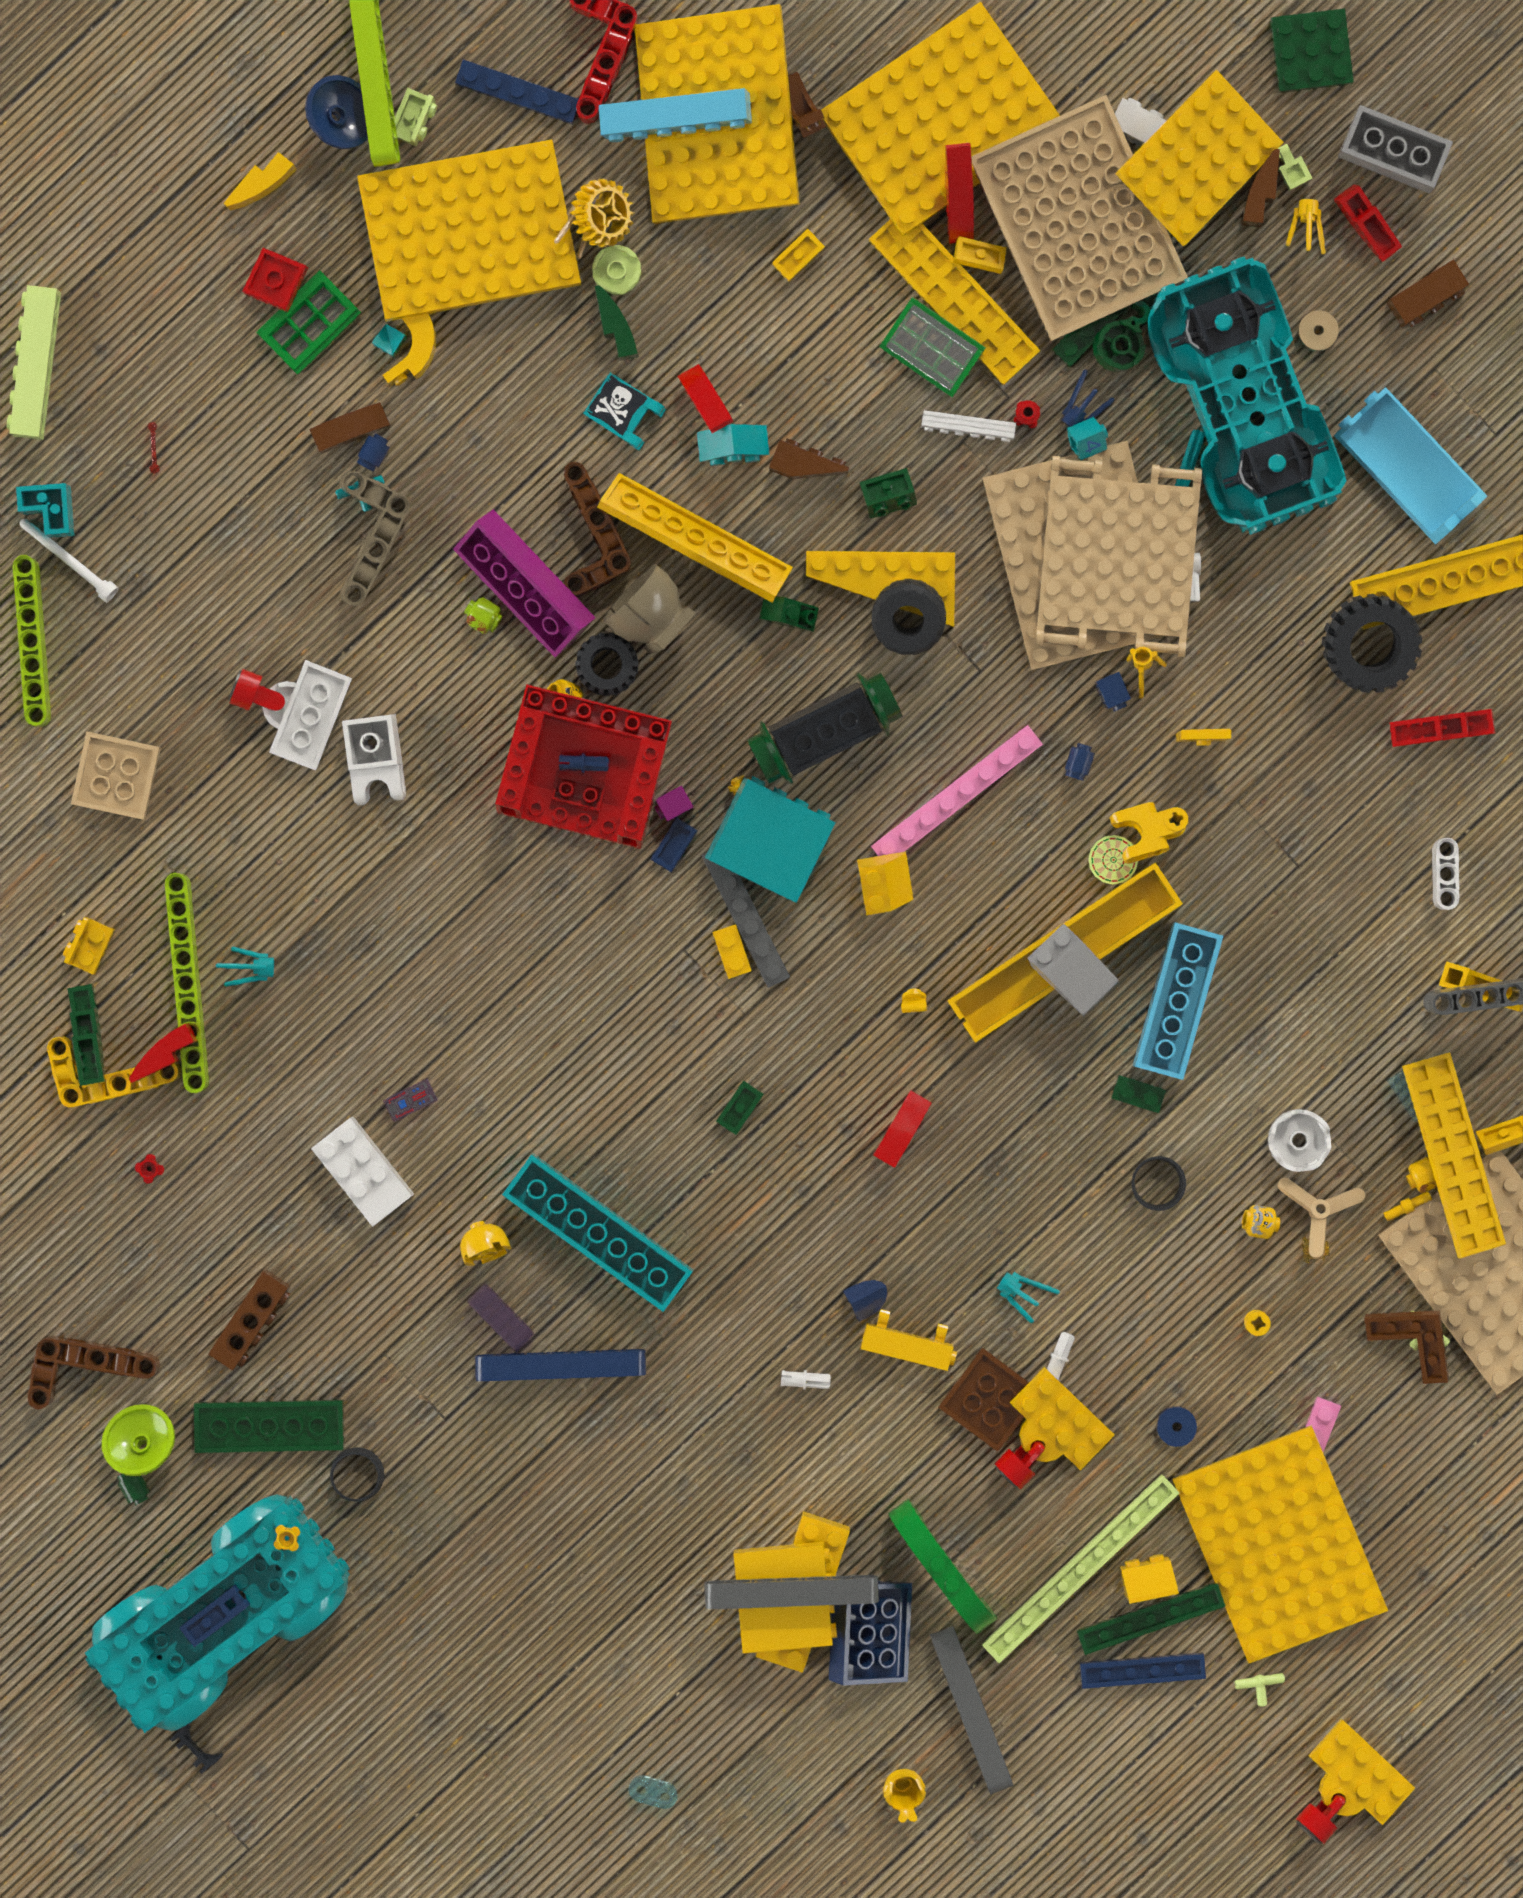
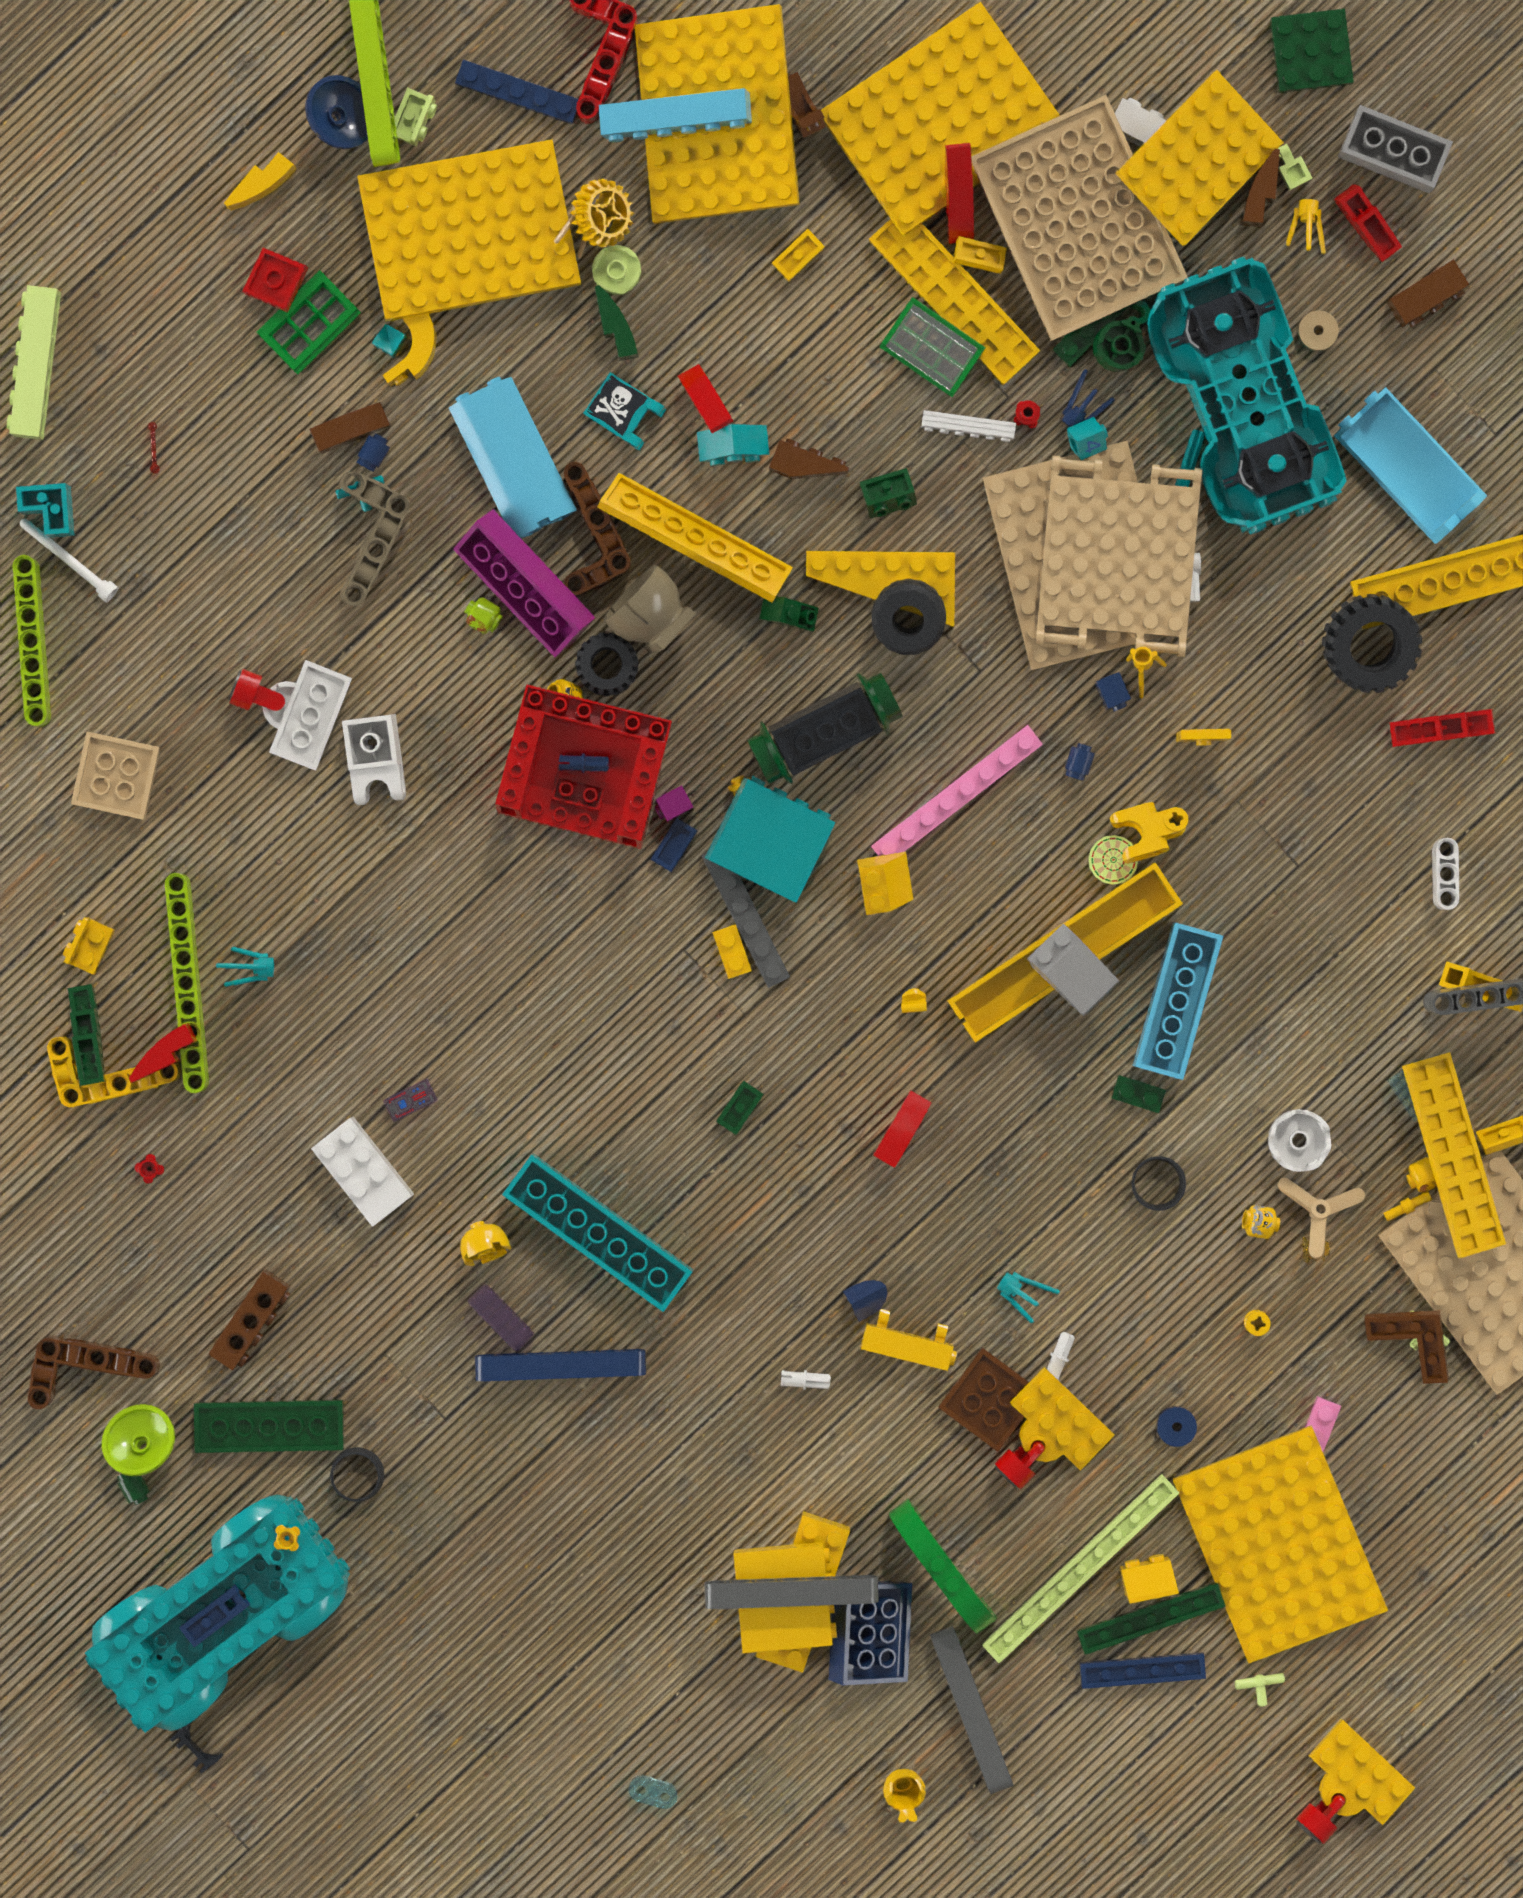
none -> medium azure cylinder [449,377,577,539]

